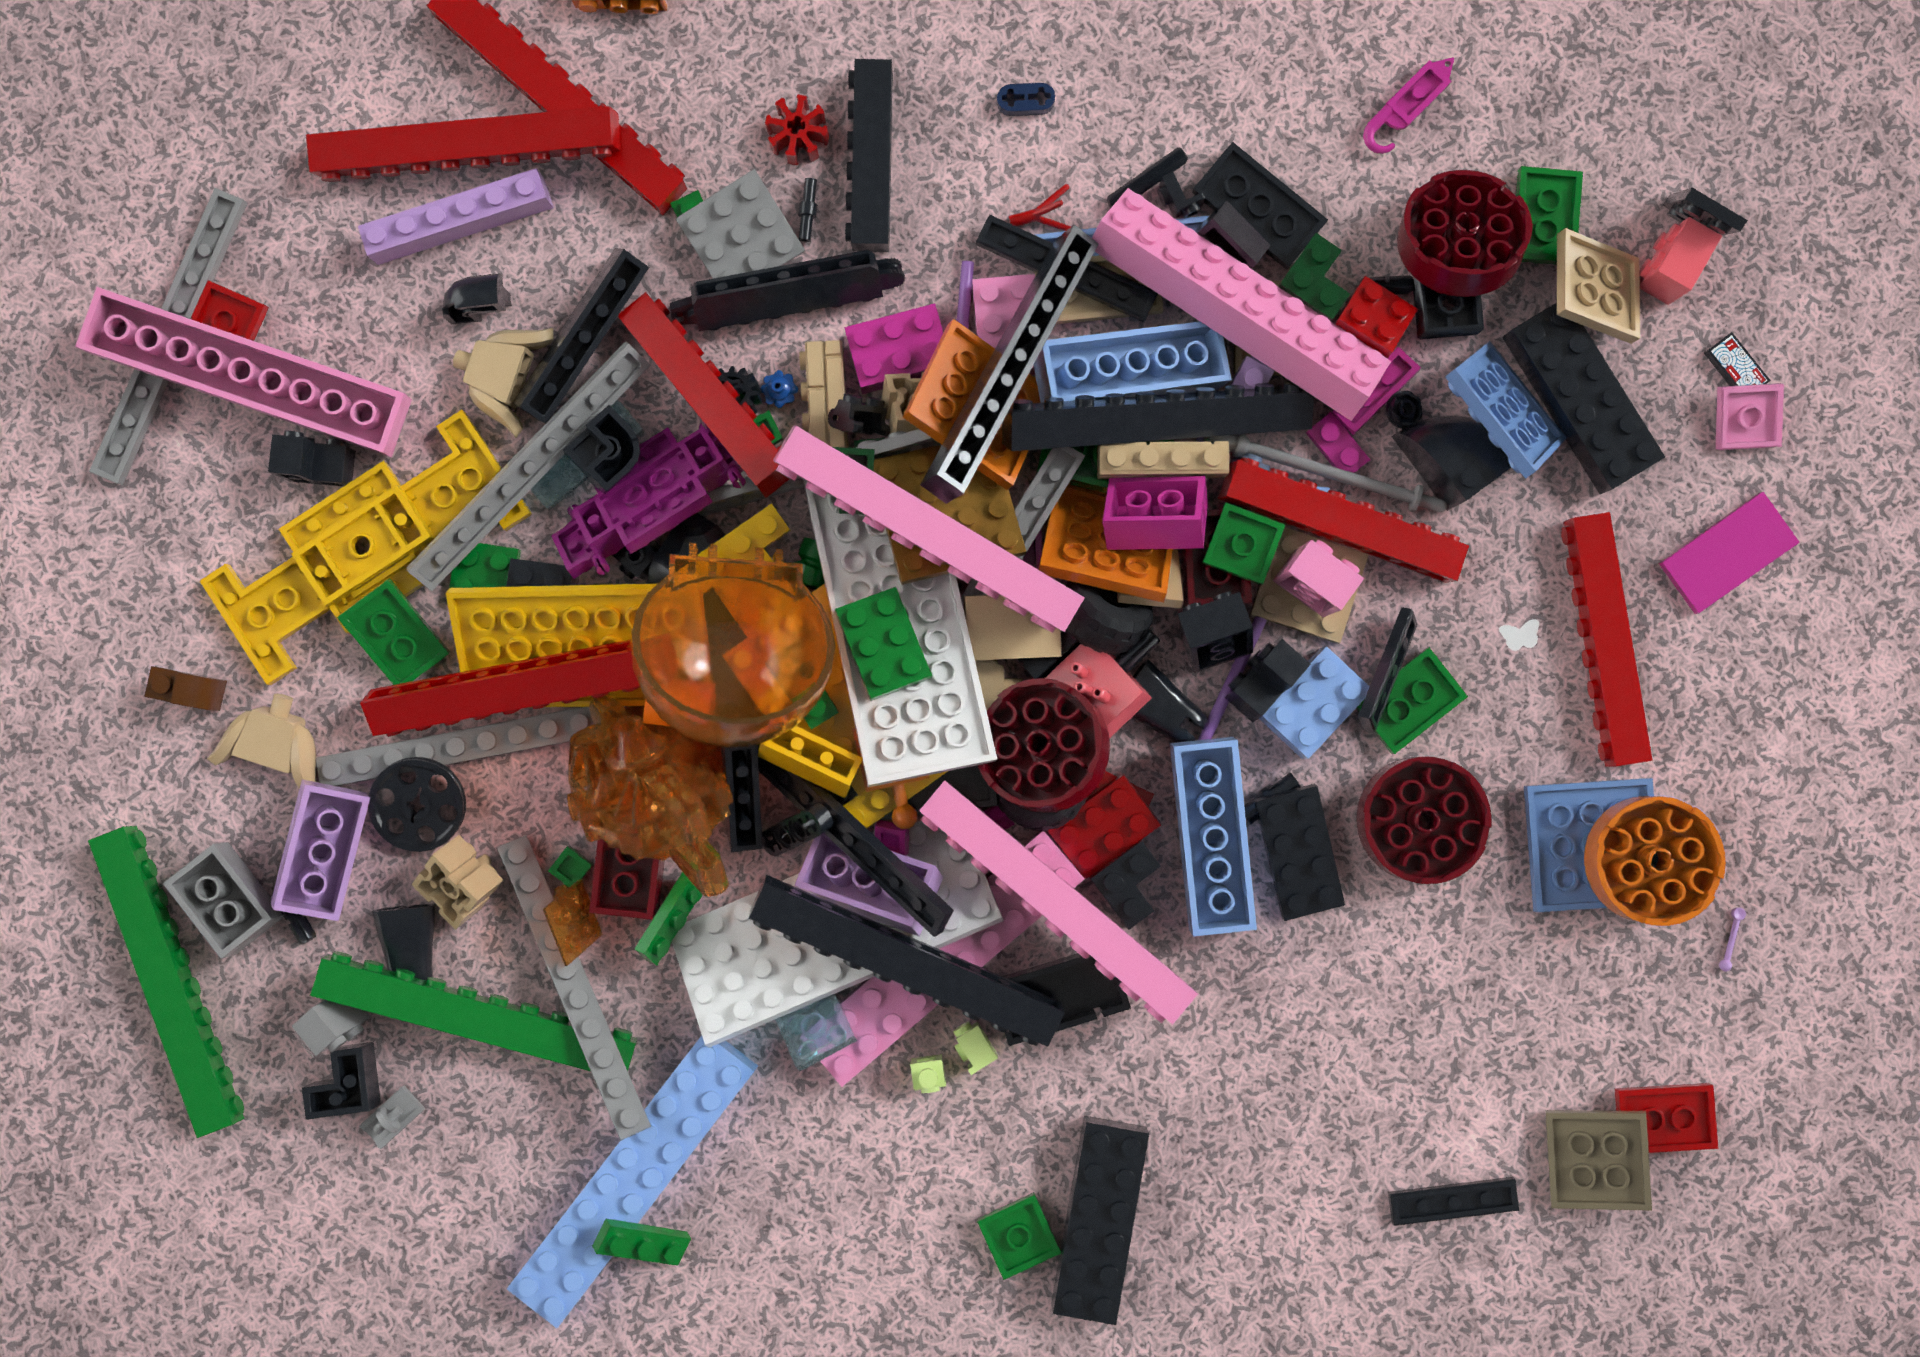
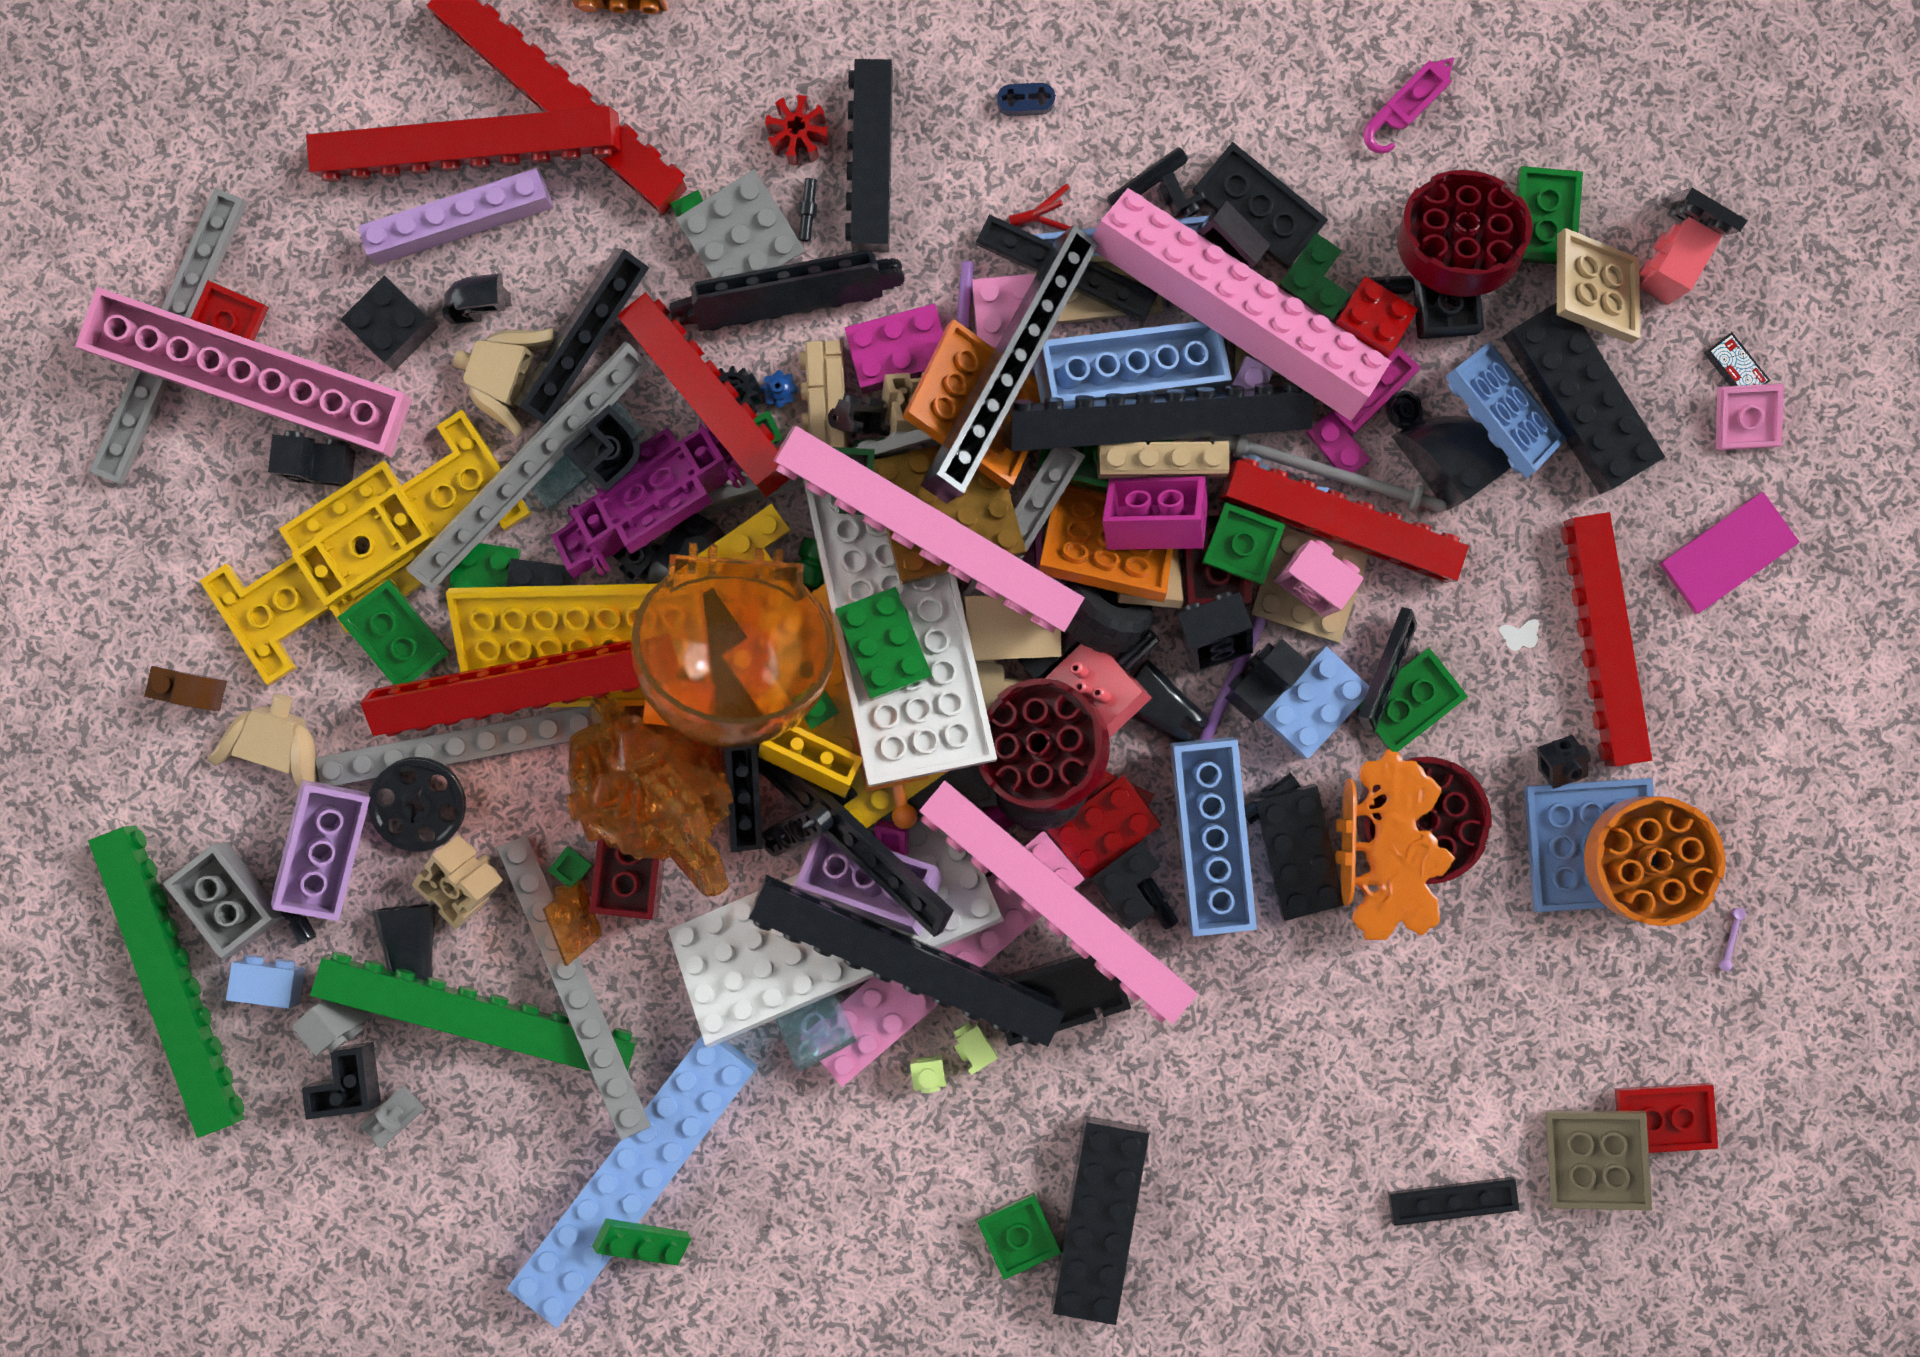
green plate [634,868,707,966] -> none
none -> light blue brick [226,955,305,1009]
none -> black brick [340,275,438,370]
none -> black piece [1138,877,1178,930]
none -> orange plant [1335,749,1455,940]
none -> black brick [1537,735,1591,789]

